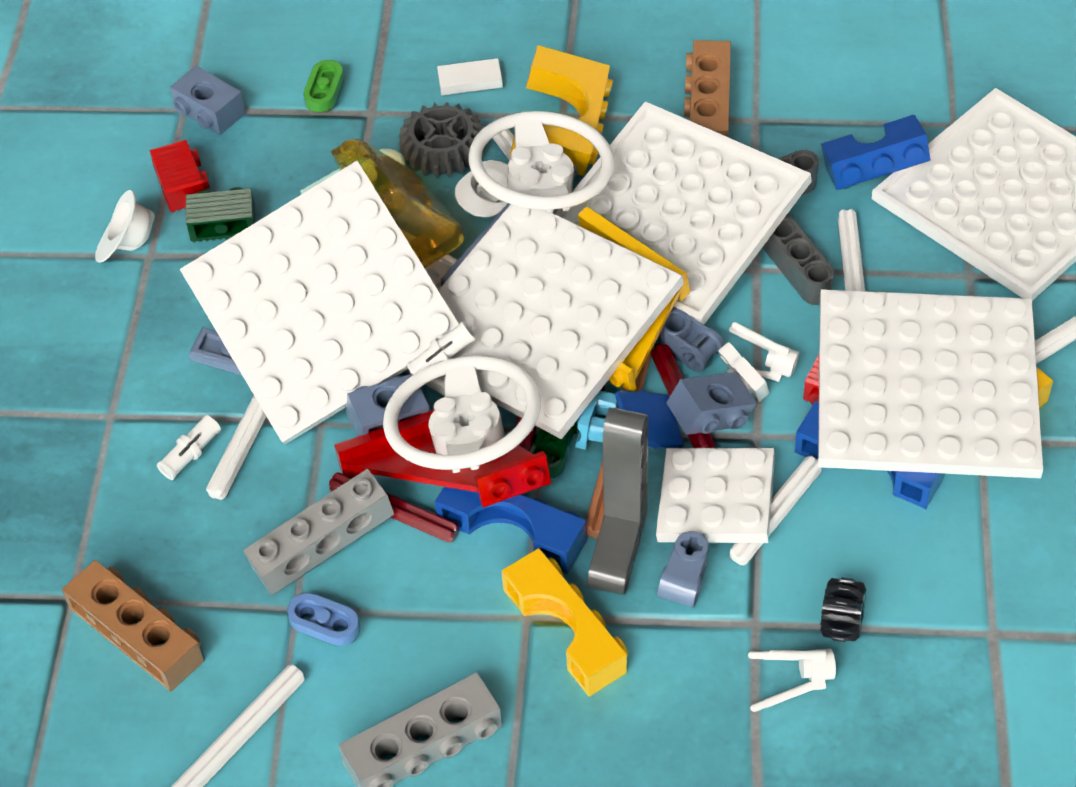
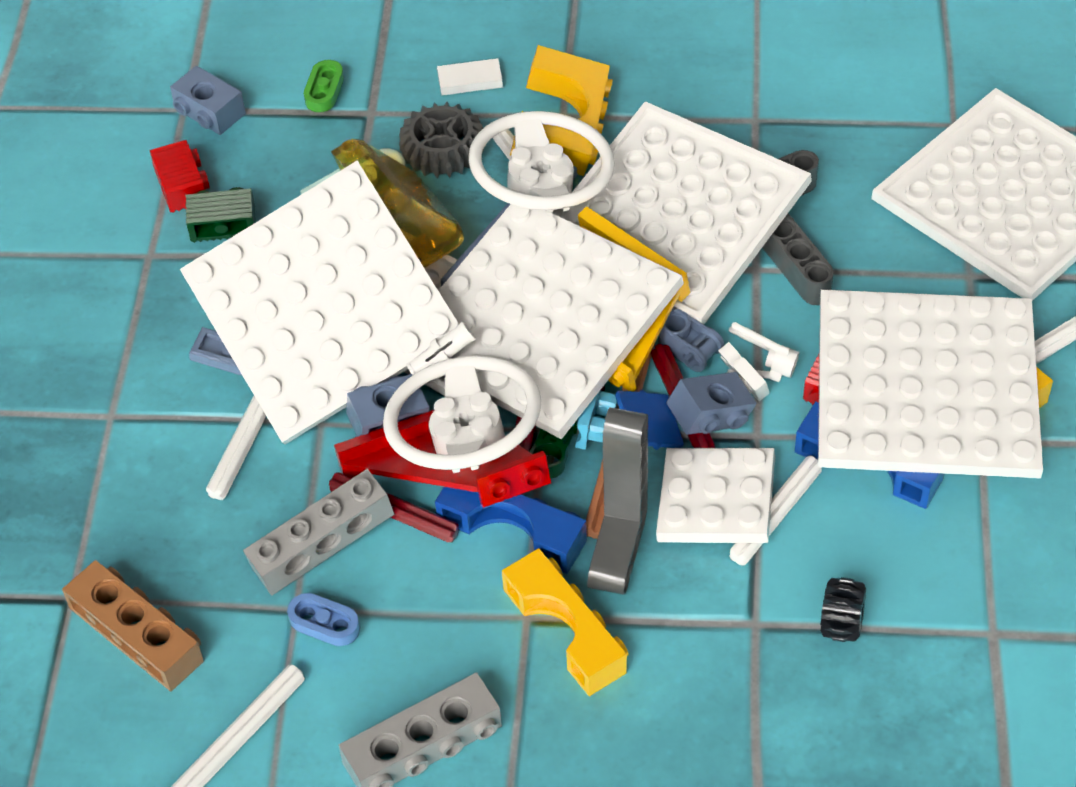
white piece [95,190,155,263] -> none
white pin [157,415,221,480] -> none
white piece [455,160,508,218] -> none
sand blue piece [657,531,708,608] -> none
medium nougat brick [684,40,731,137] -> none
white plant [748,648,836,712] -> none
blue arch [821,115,931,190] -> none
white axle [838,209,865,291] -> none

